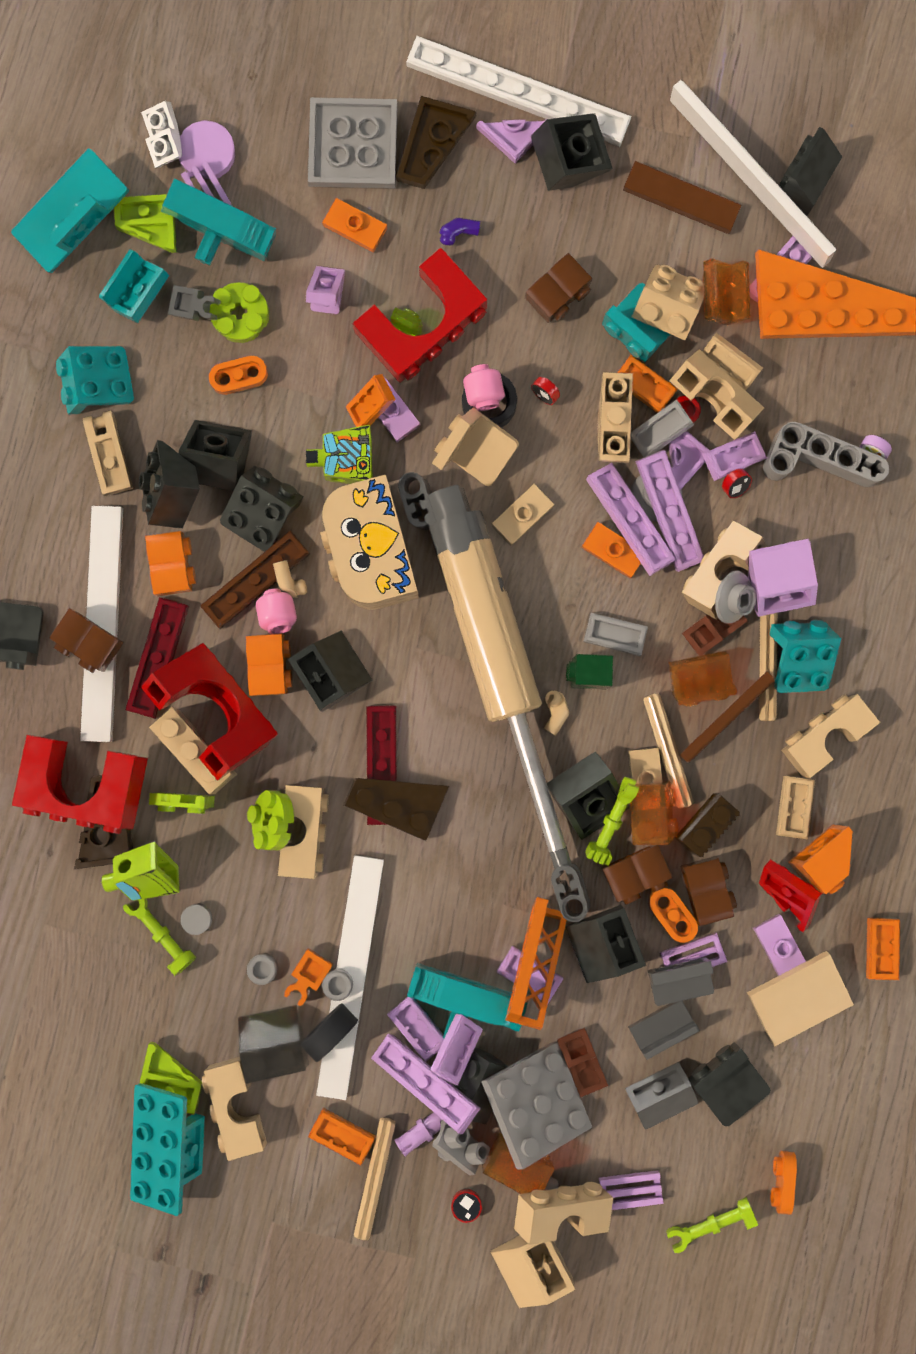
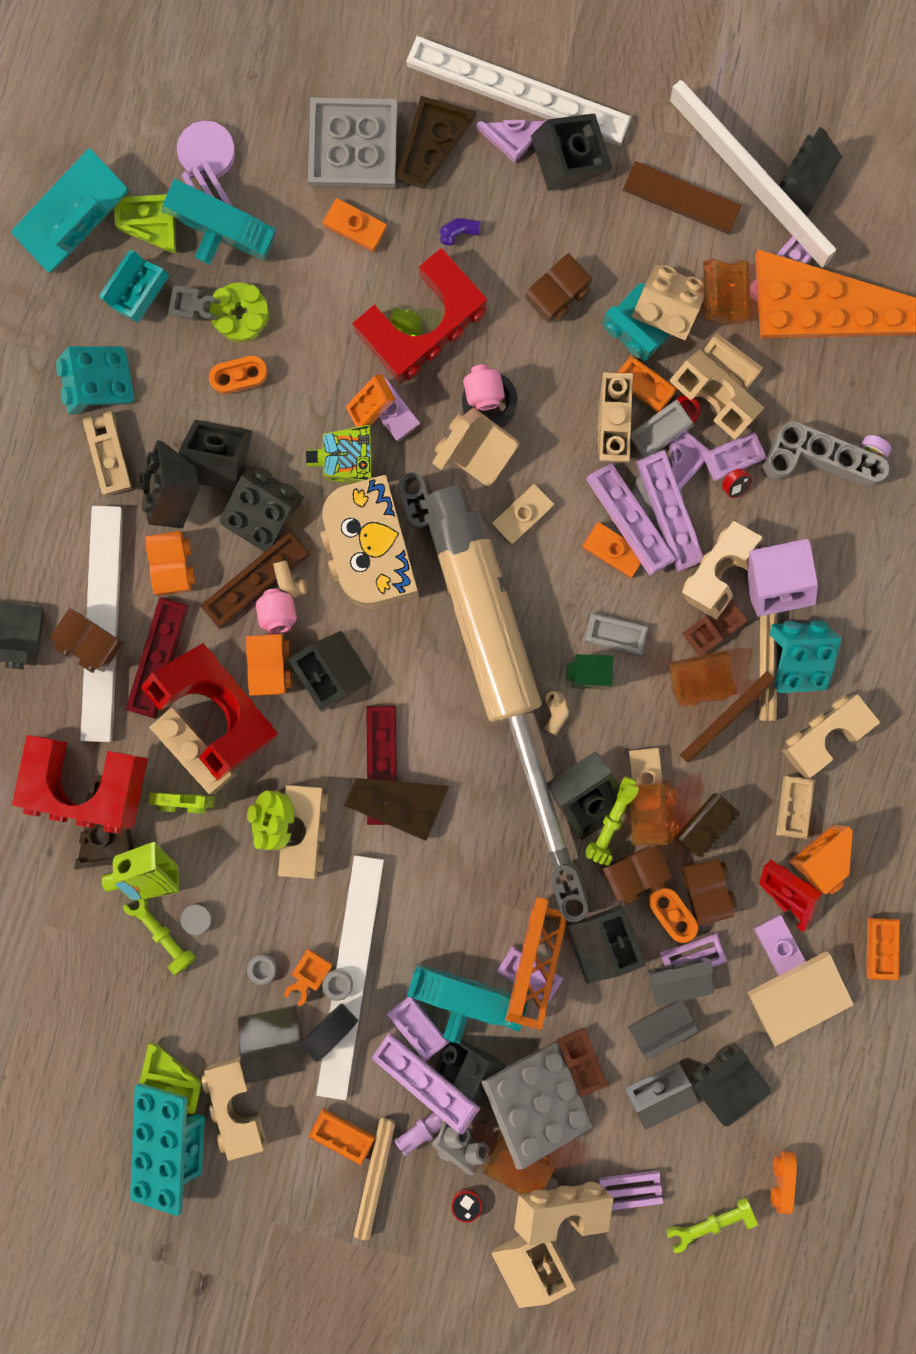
white slope [141,101,182,168] -> none
lavender slope [306,266,345,314] -> none
lavender plate [430,1014,483,1085] -> none
red tile [531,377,560,405] -> none
tan axle [643,693,694,808] -> none
light grey piece [715,571,757,624] -> none

